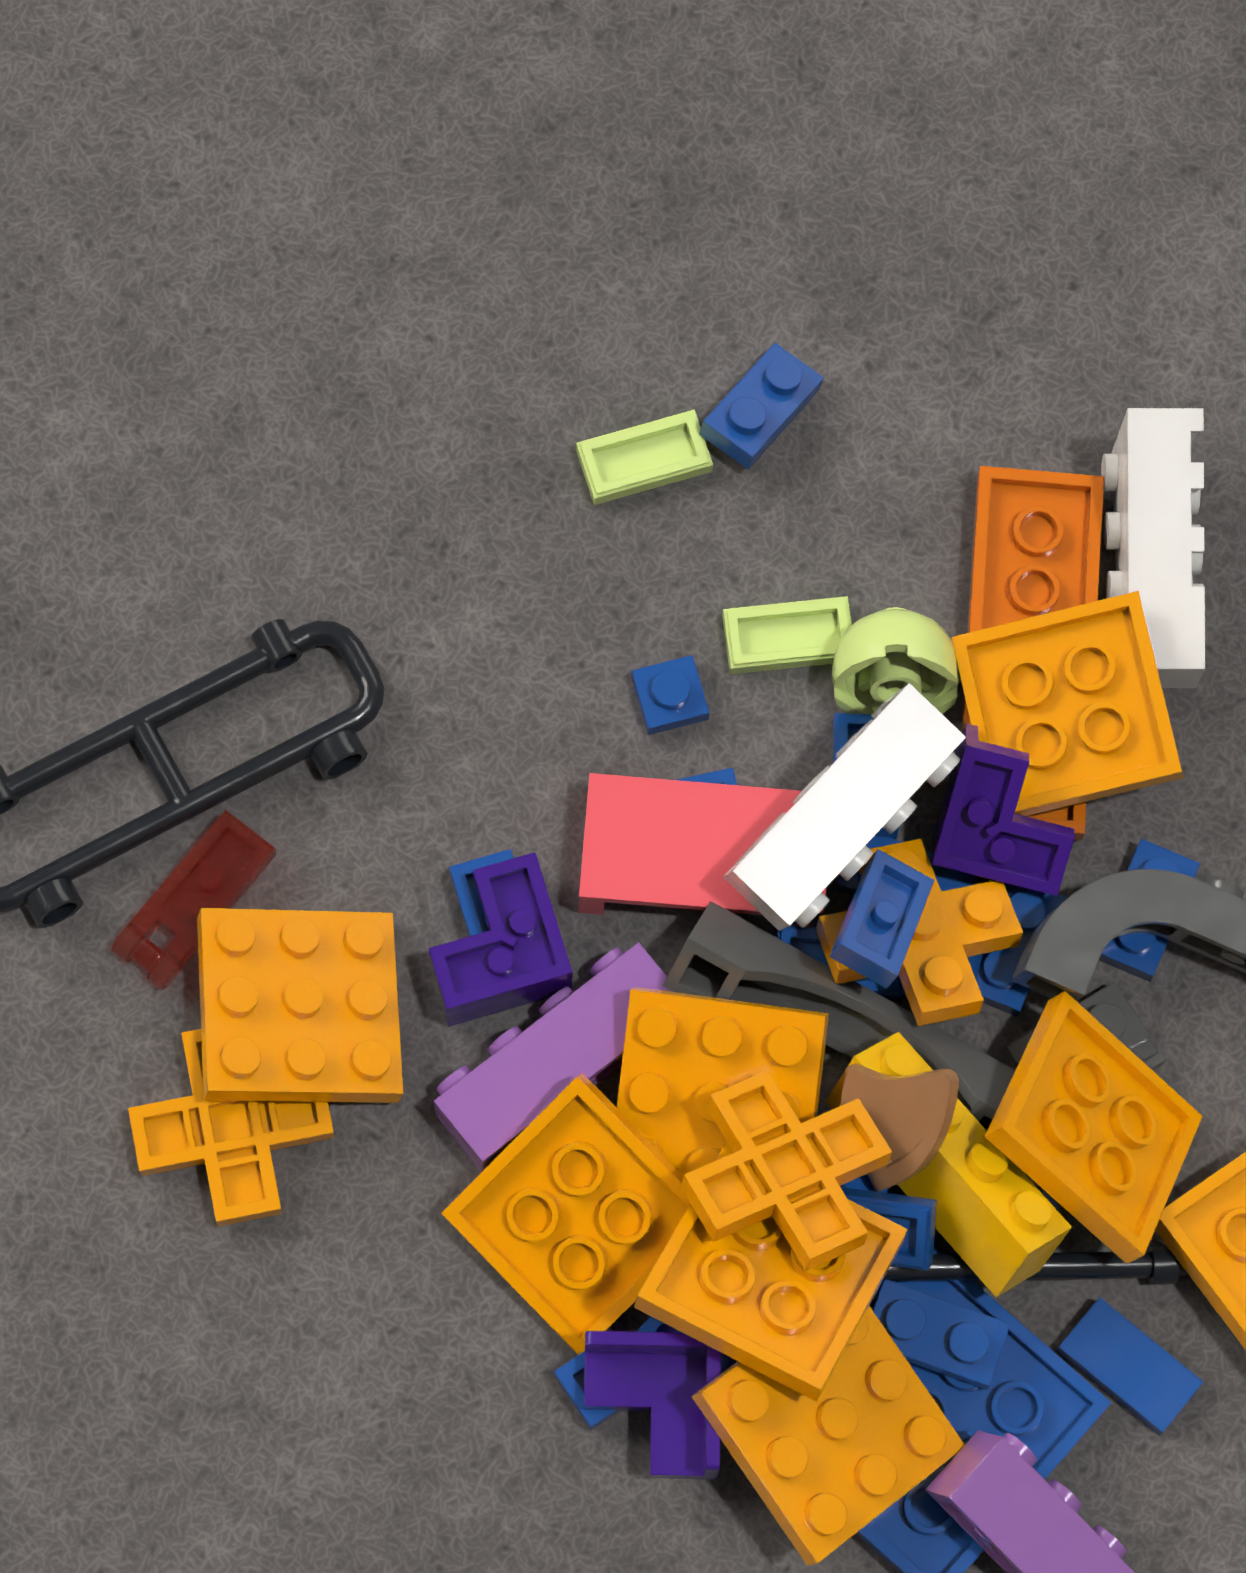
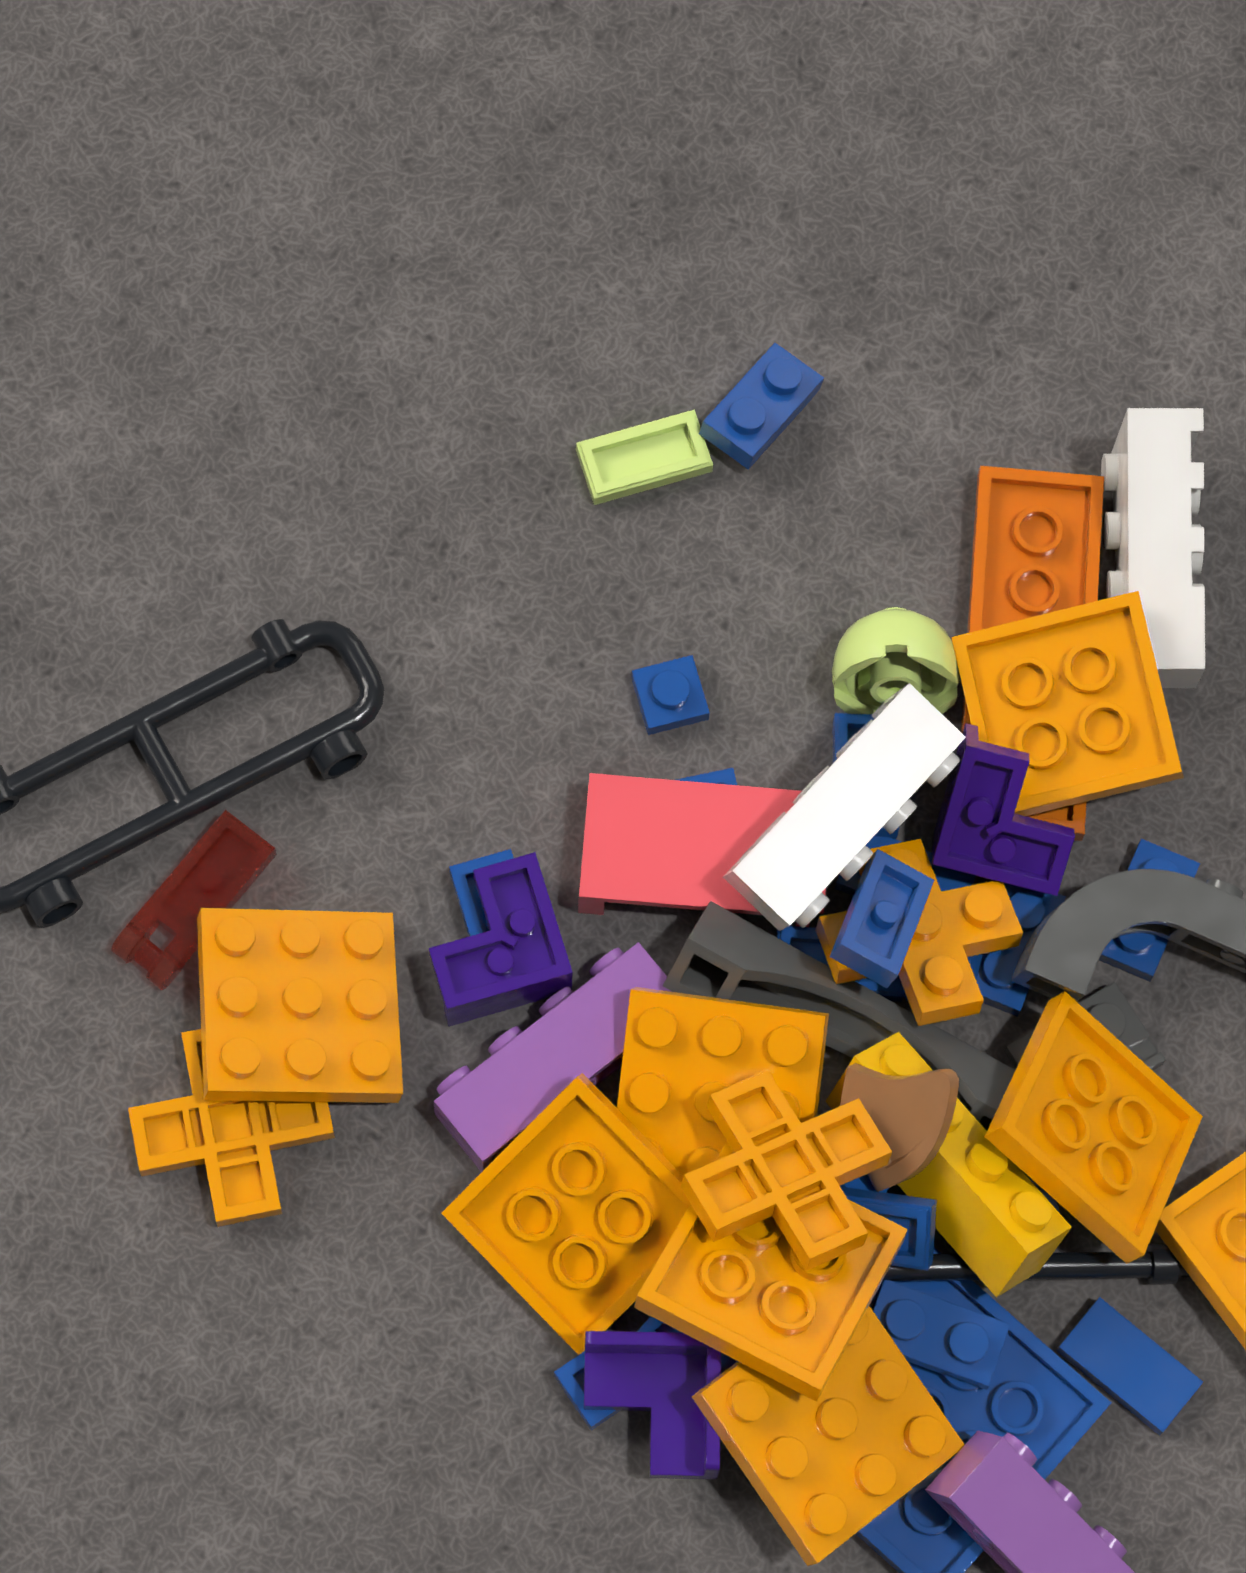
yellowish green tile [722,596,852,674] -> none

